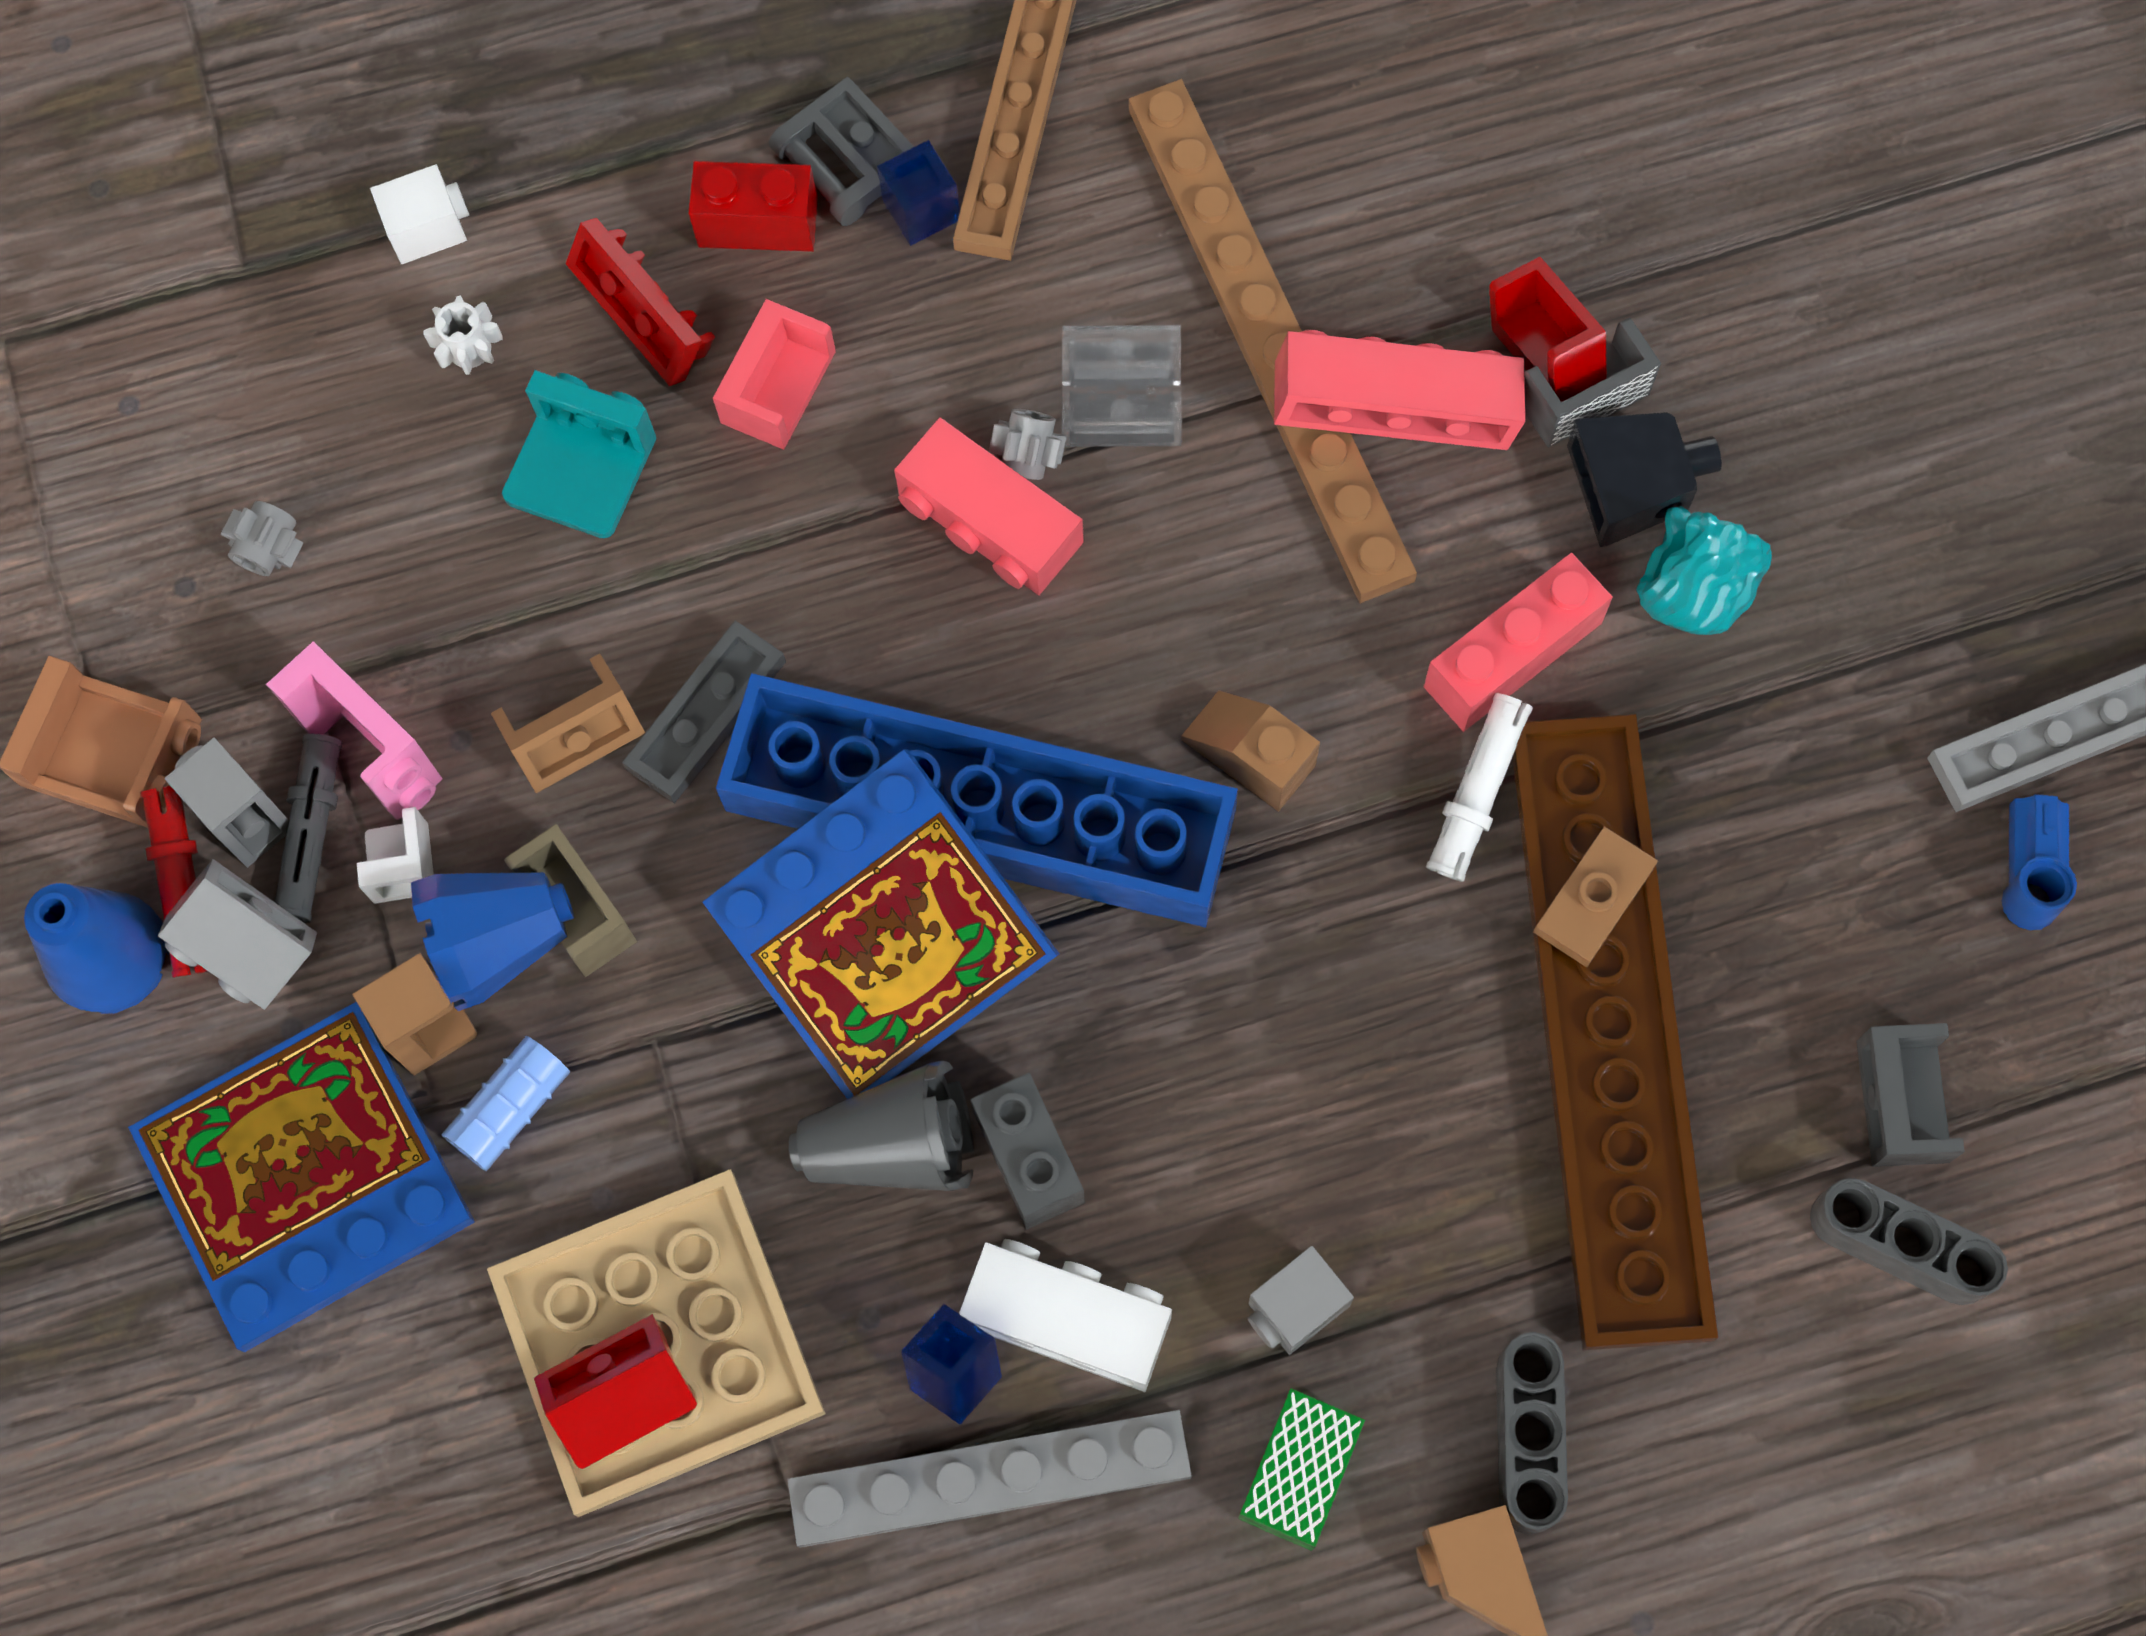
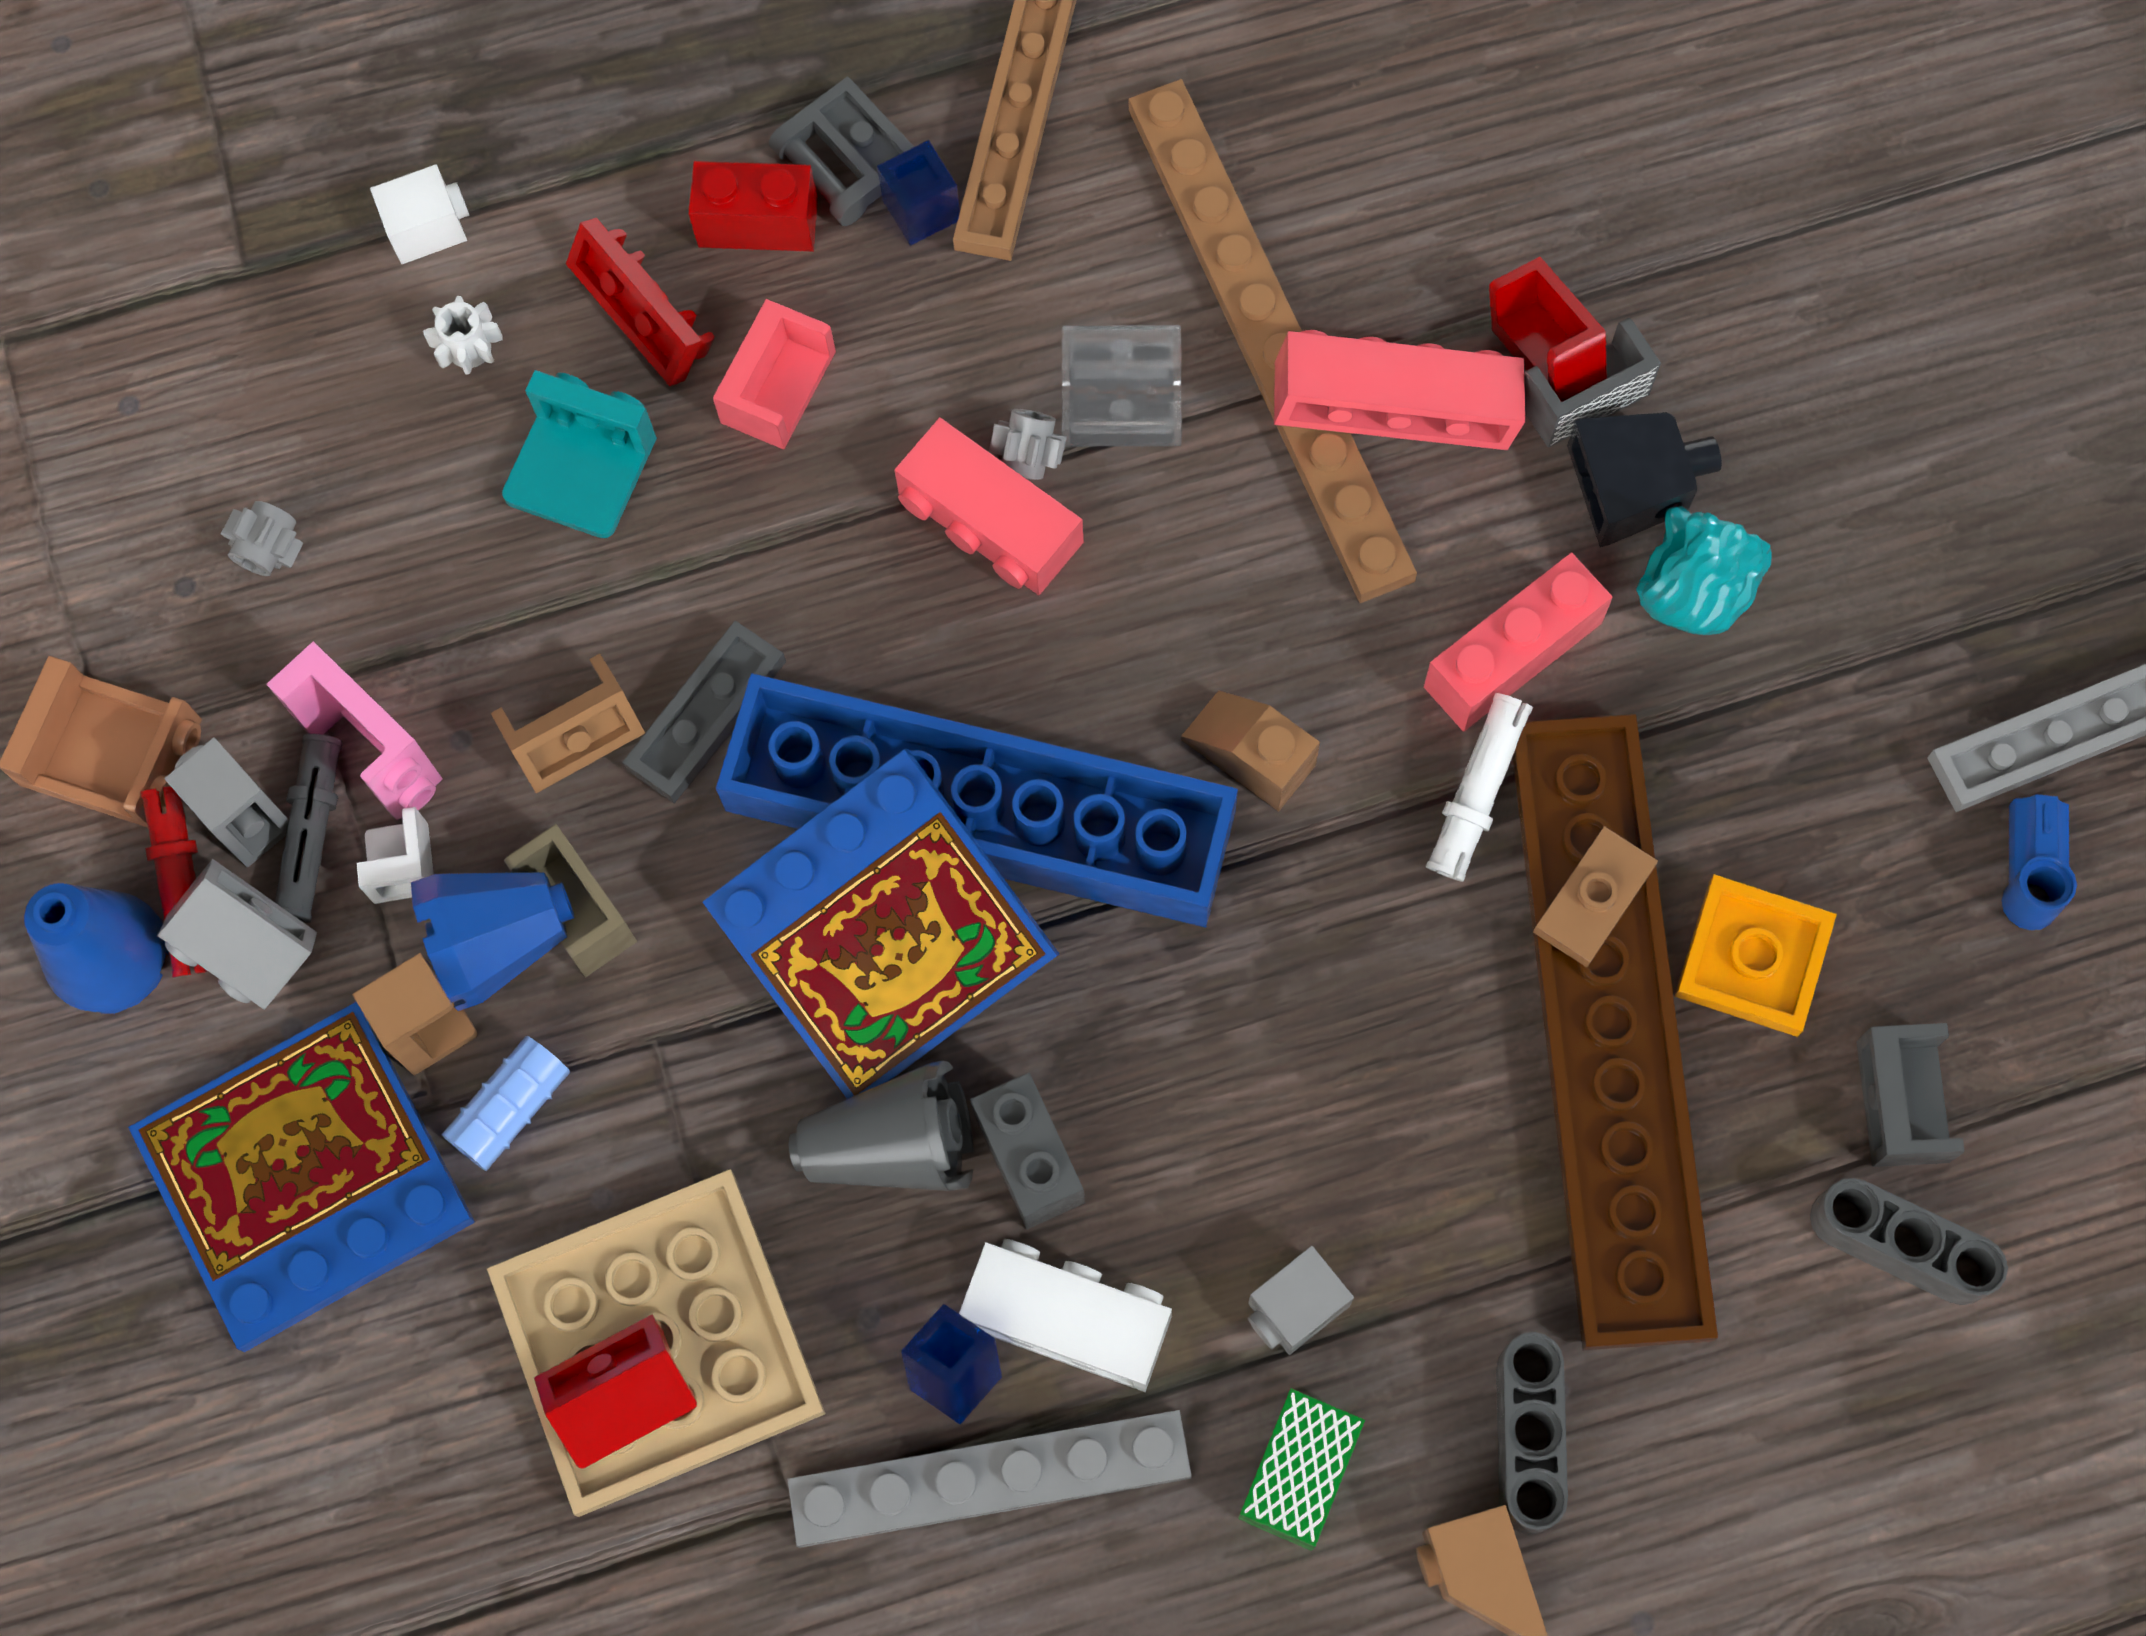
none -> light orange plate [1674,874,1837,1037]

